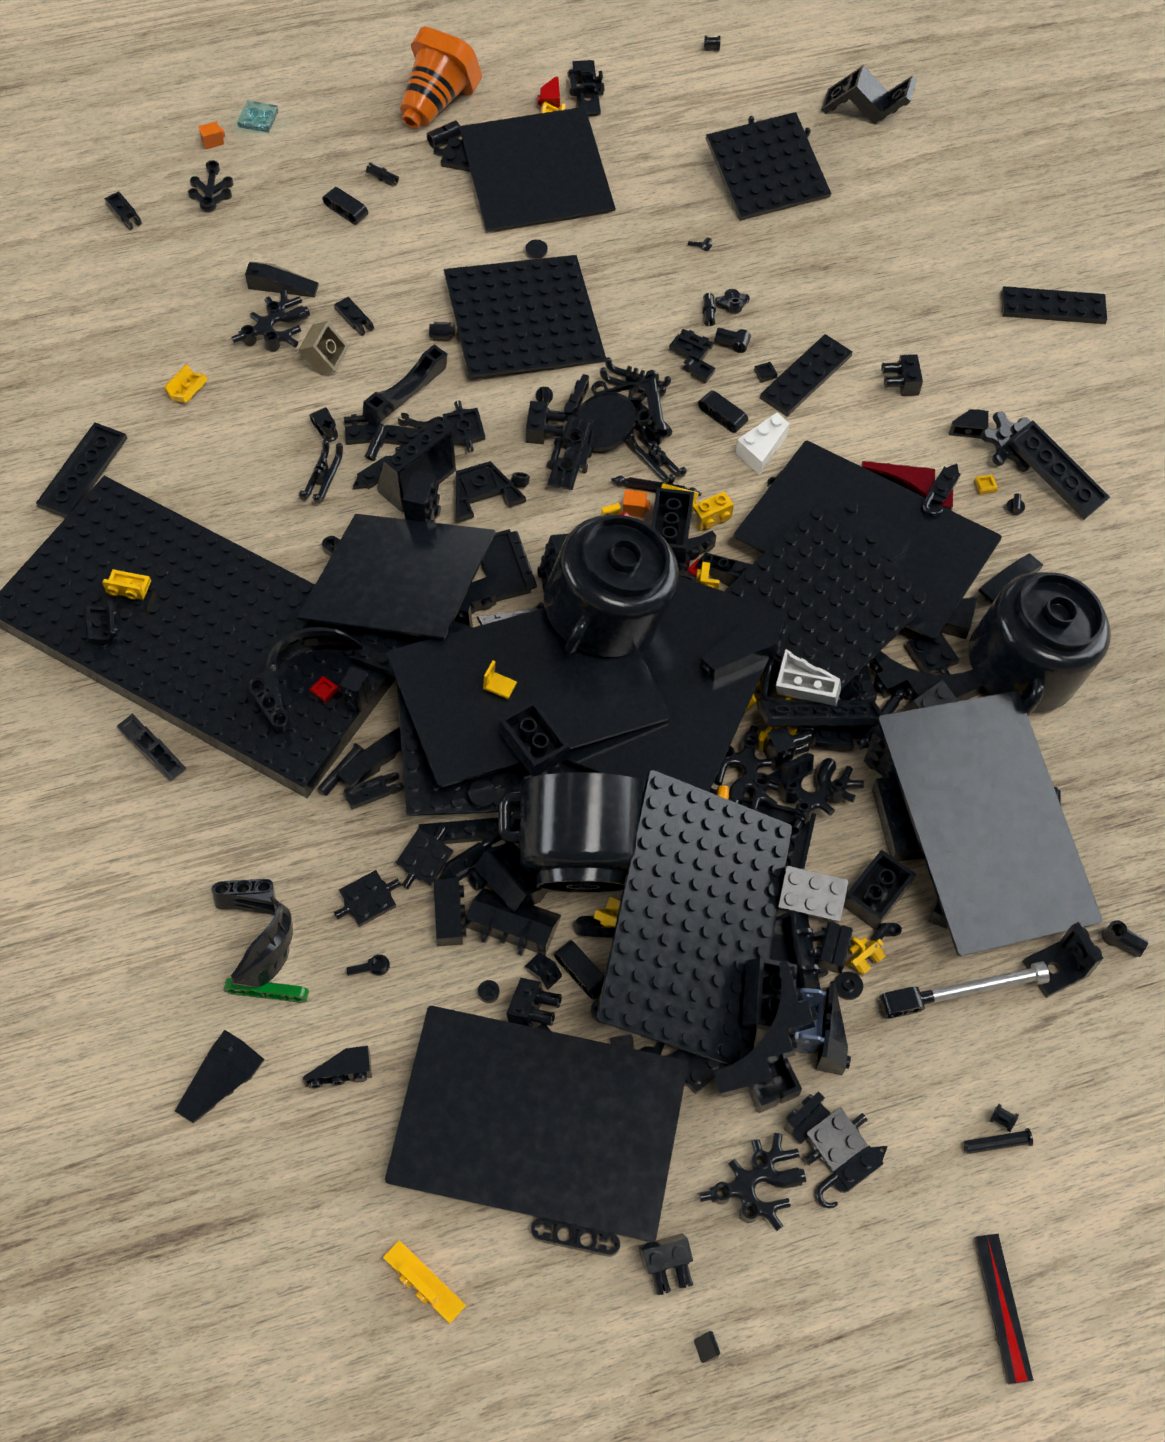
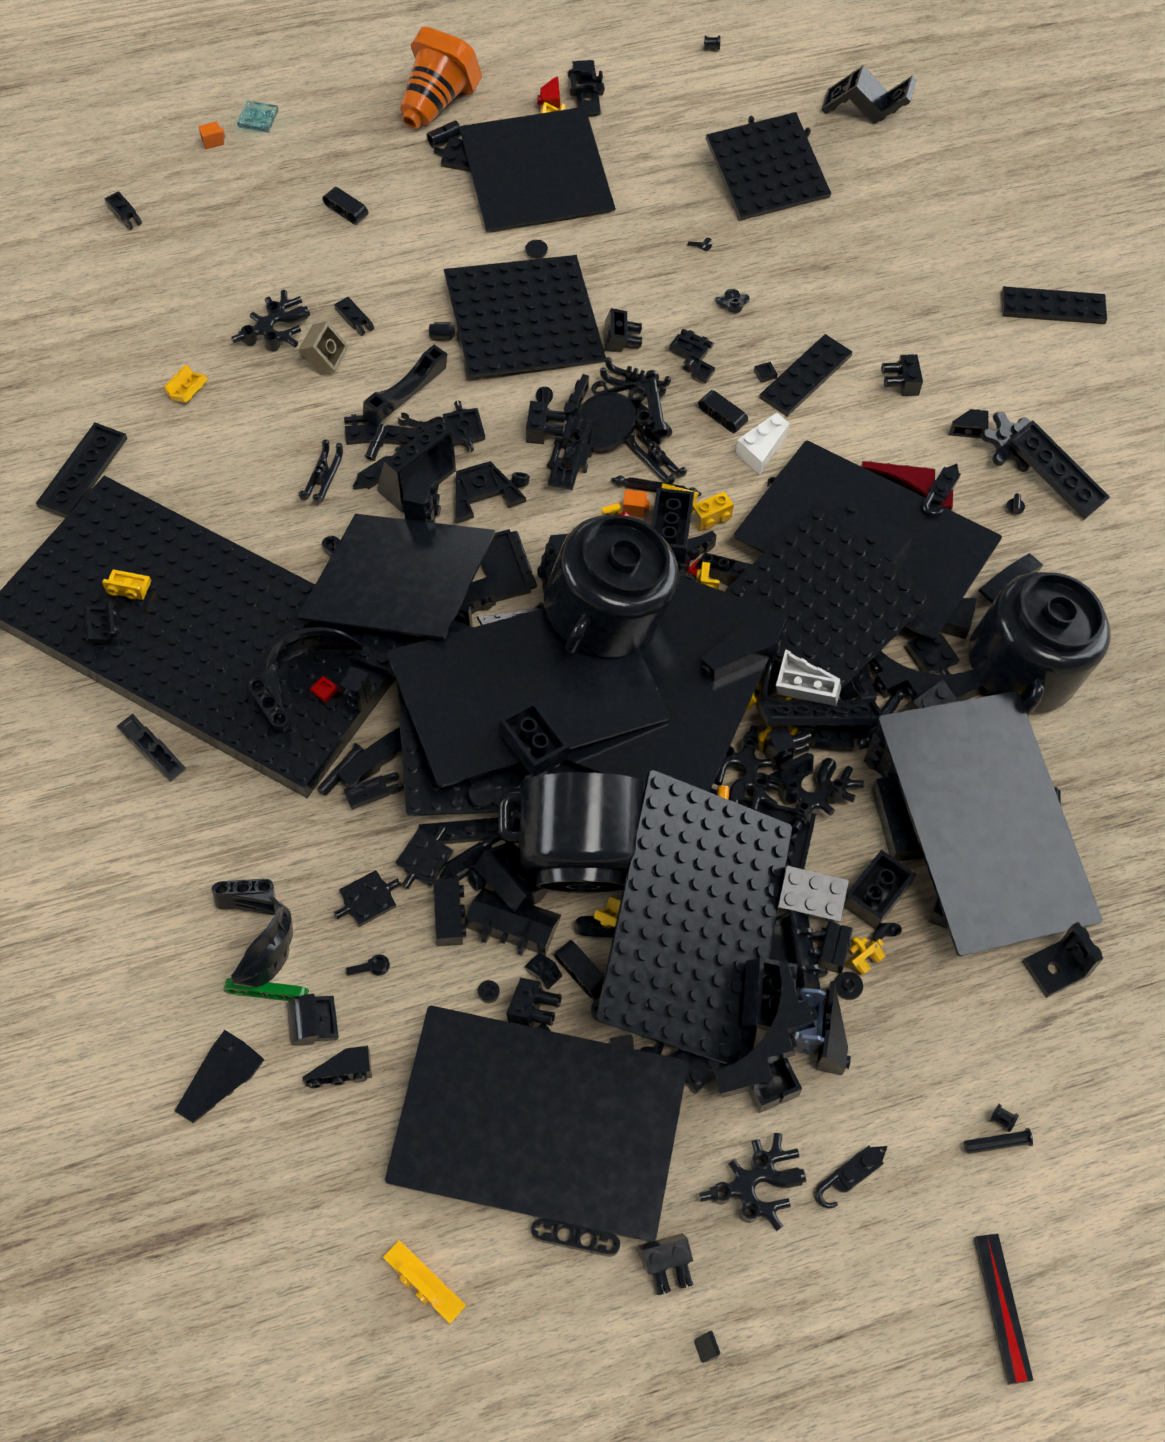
black plant [188,160,234,212] -> none
black wedge [245,262,319,298] -> none
black piece [309,407,338,442] -> none
black pin [366,163,399,186] -> none
yellow bracket [483,661,517,699] -> none
black pin [702,293,716,326] -> none
black piece [714,328,751,353] -> none
black bracket [784,1091,830,1144] -> none
plate [803,1107,868,1172] -> none
piece [879,961,1050,1019] -> none
yellow tile [974,474,998,495] -> none
black piece [1102,920,1148,957] -> none
none -> black brick [287,993,339,1046]
none -> black brick [605,308,642,352]

